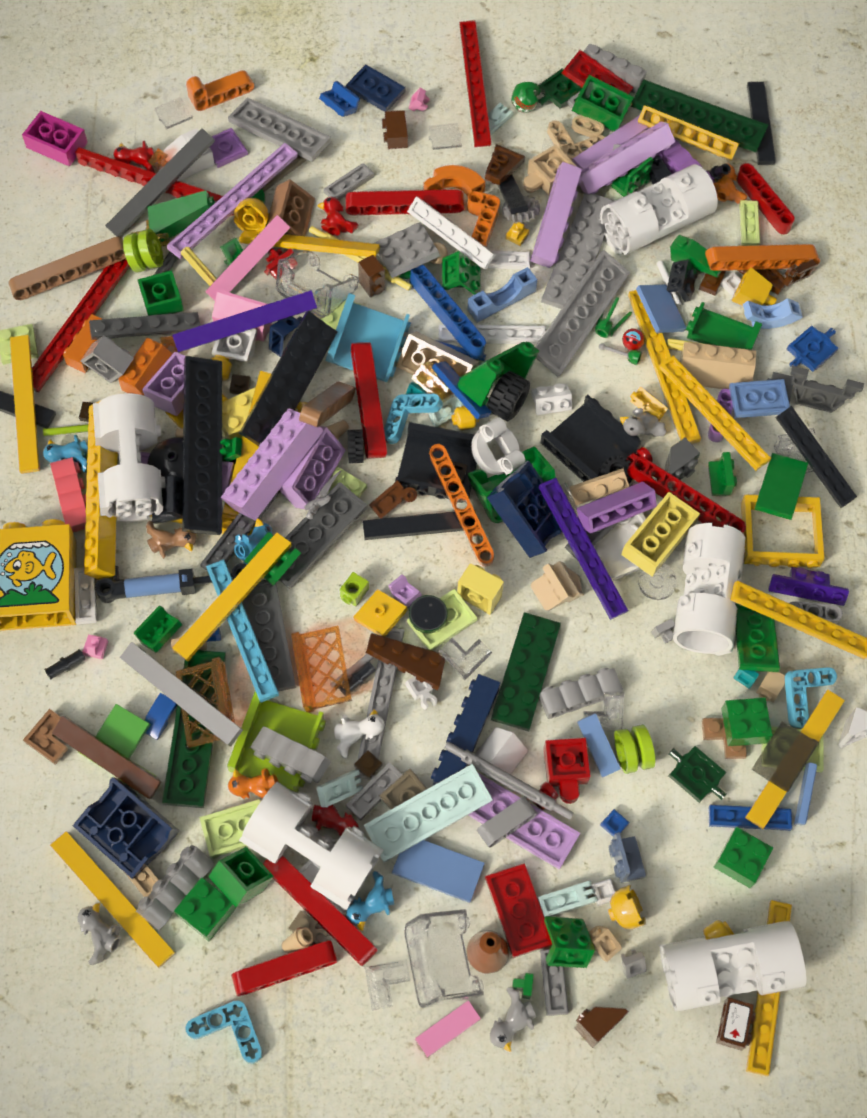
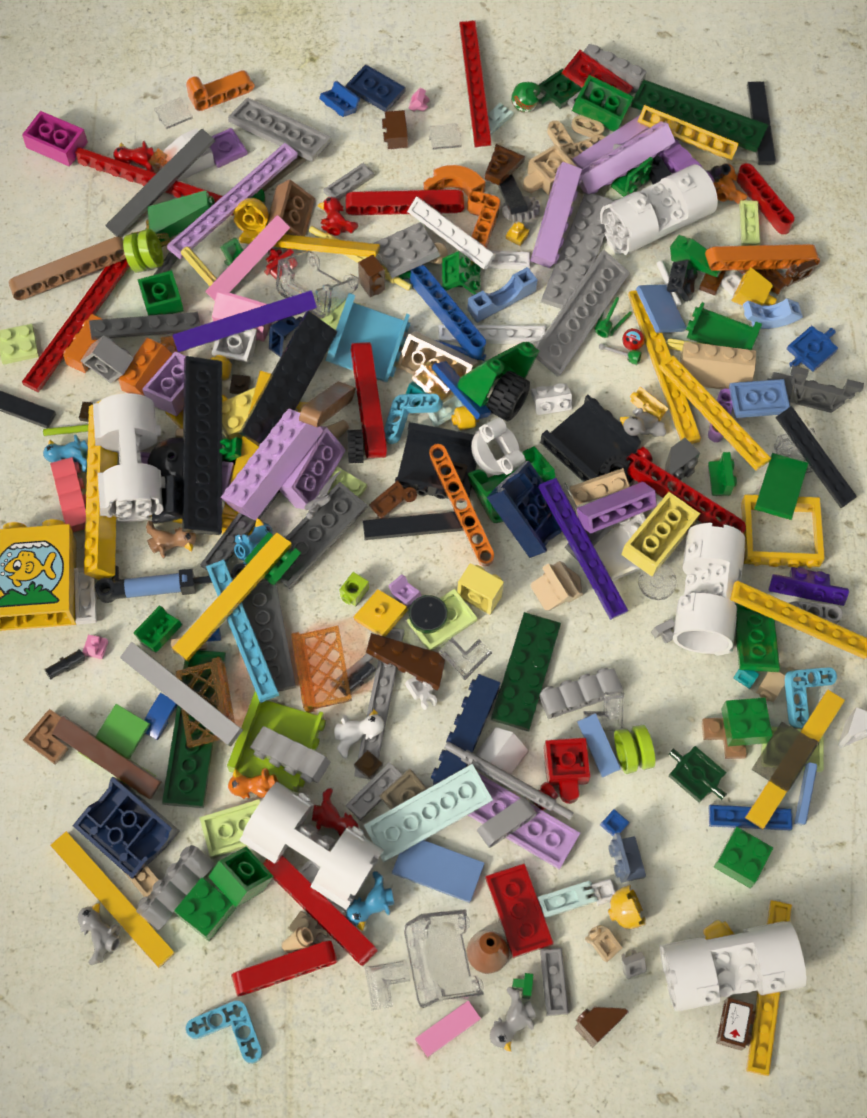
yellow tile [10,335,40,474] -> none
light aqua hinge [316,770,363,807] -> none
green bracket [544,916,595,968] -> none

